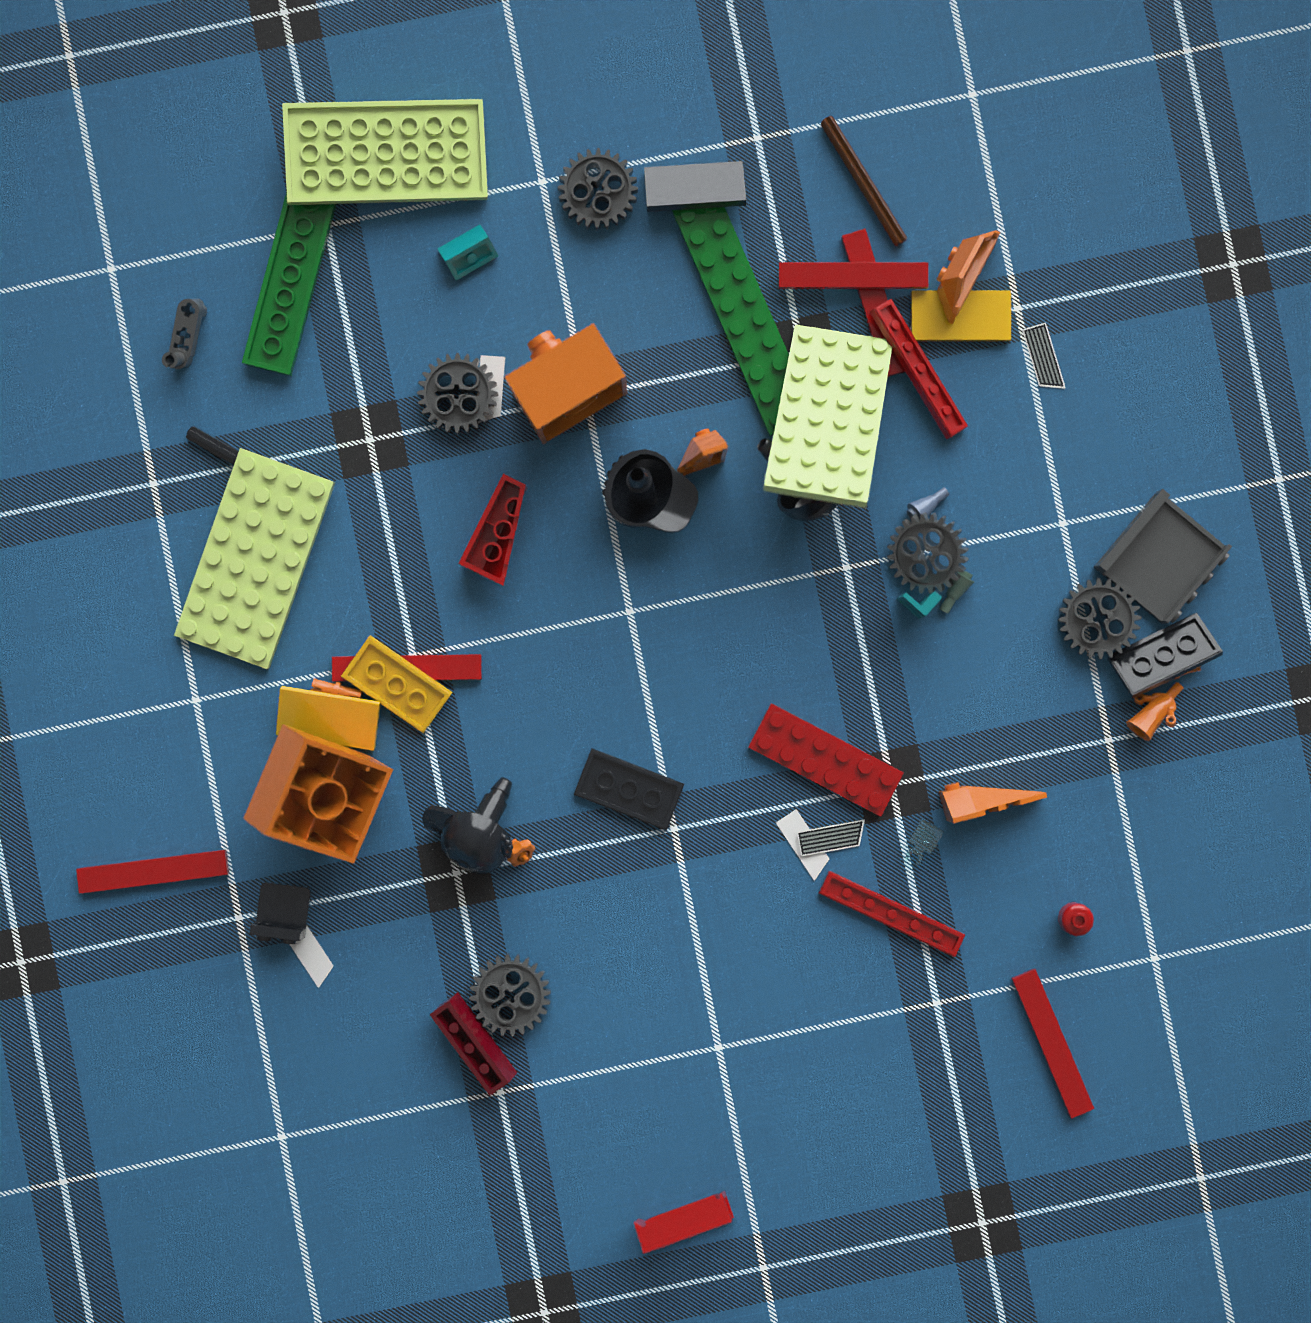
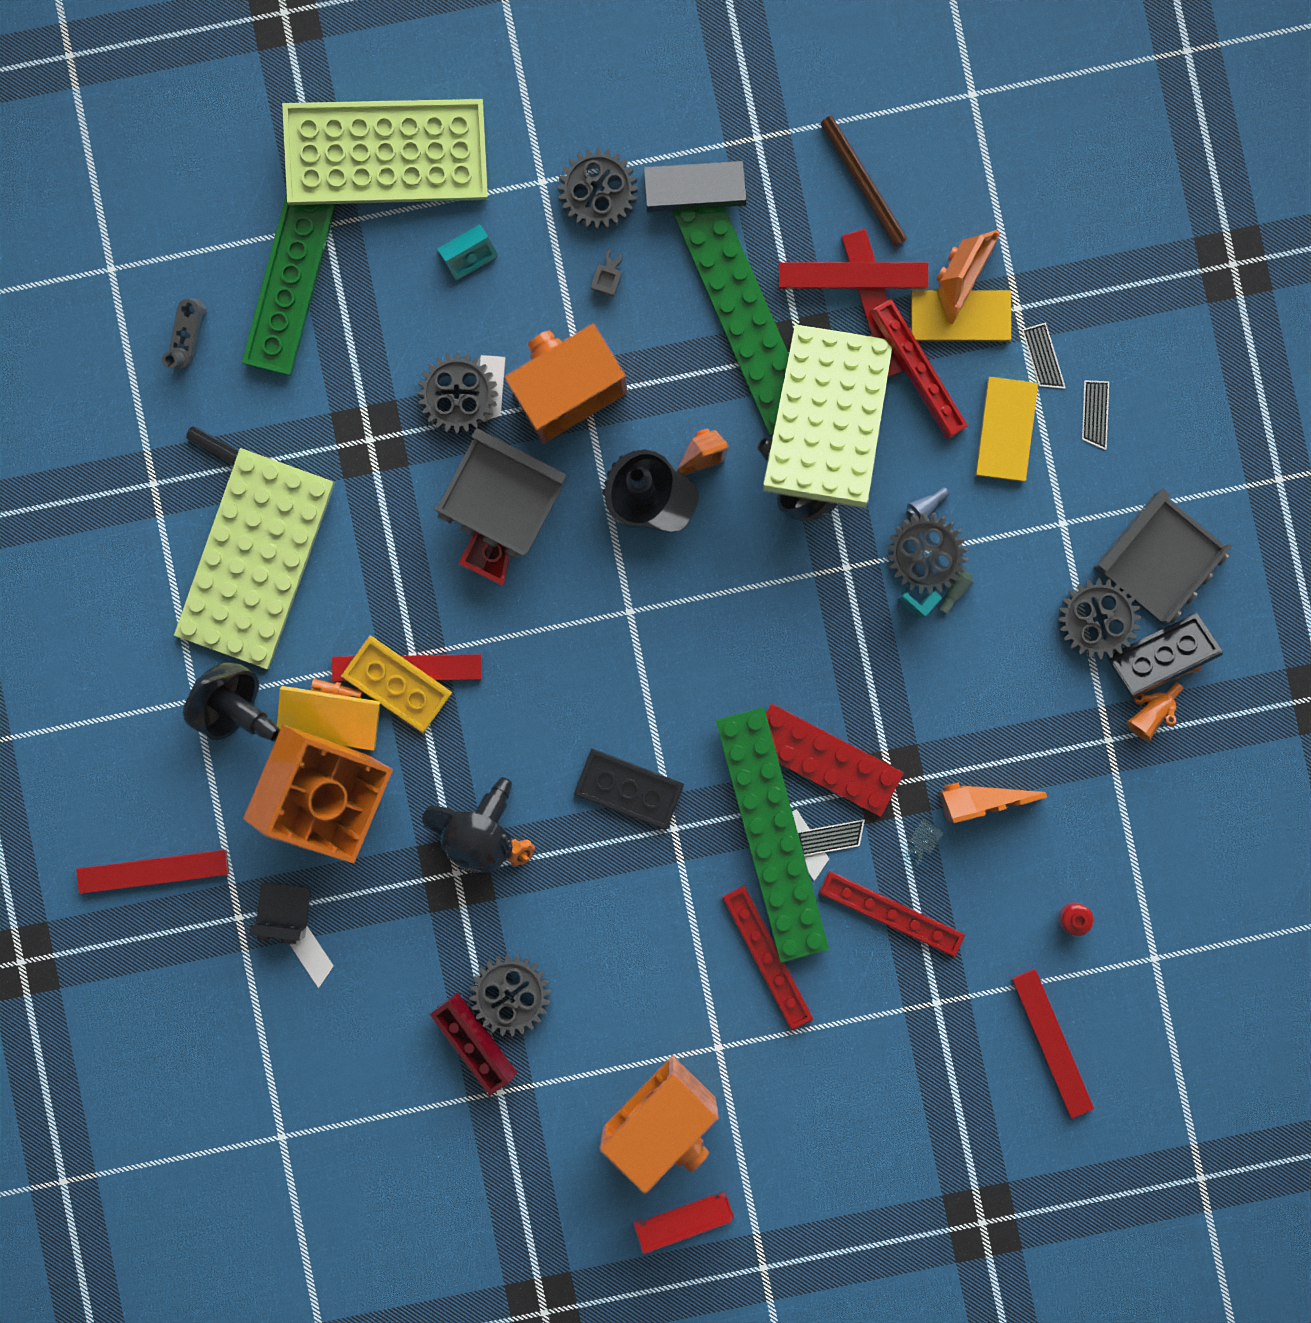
none -> black piece [183,662,280,741]
none -> dark grey panel [434,428,567,559]
none -> dark grey plate [590,249,622,297]
none -> orange brick [600,1055,718,1193]
none -> green plate [715,707,829,962]
none -> red tile [722,885,813,1031]
none -> yellow tile [975,377,1038,482]
none -> sticker [1082,380,1109,450]

